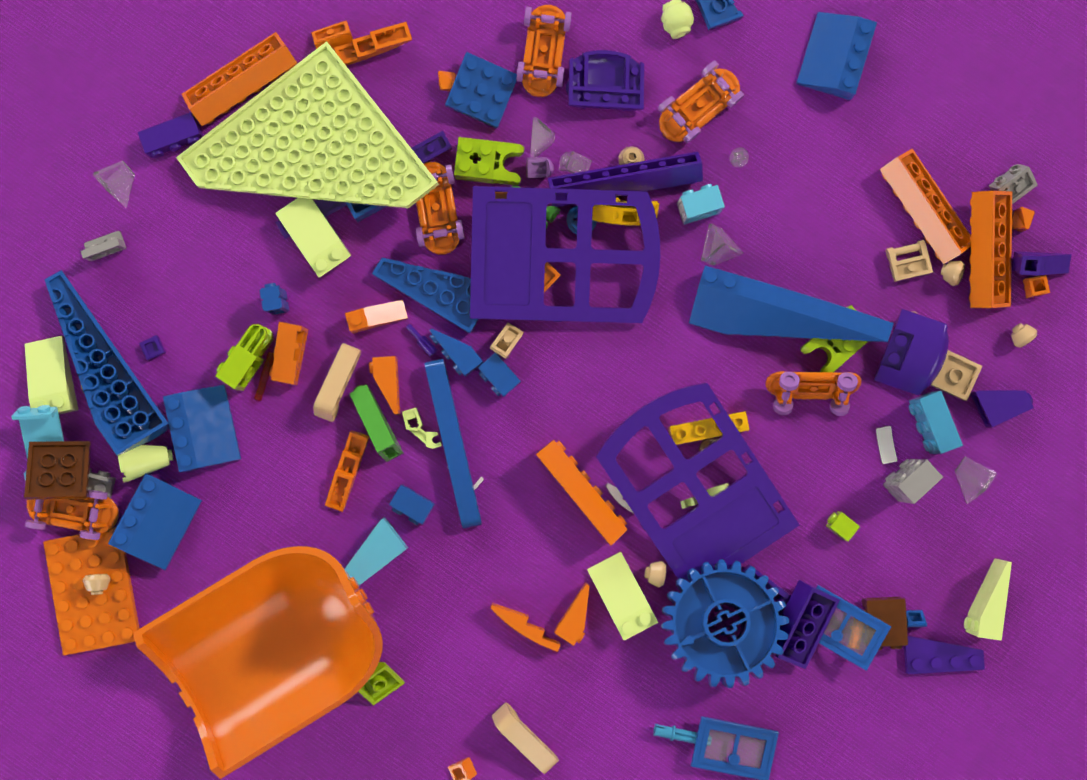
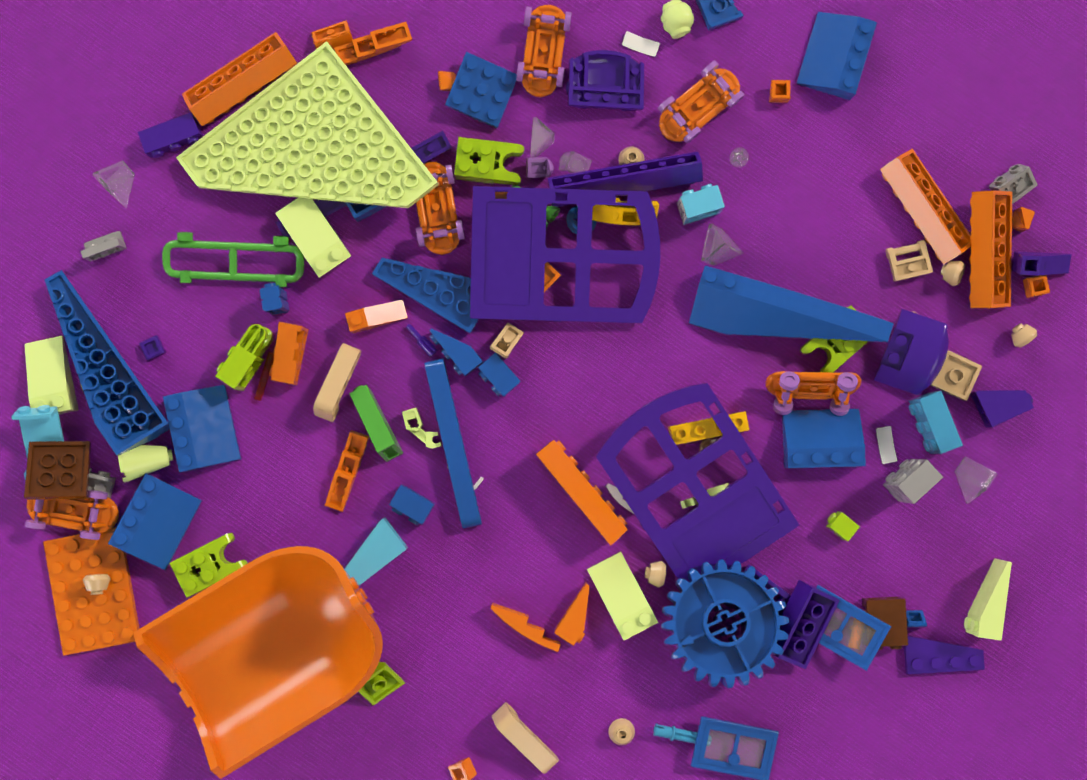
orange slope [369,356,400,415] -> none
none -> bright green bar [162,232,304,287]
none -> lime brick [169,533,248,598]
none -> tan cone [608,718,635,745]
none -> white sticker [622,31,660,57]
none -> orange slope [769,80,790,103]
none -> blue slope [782,409,866,468]

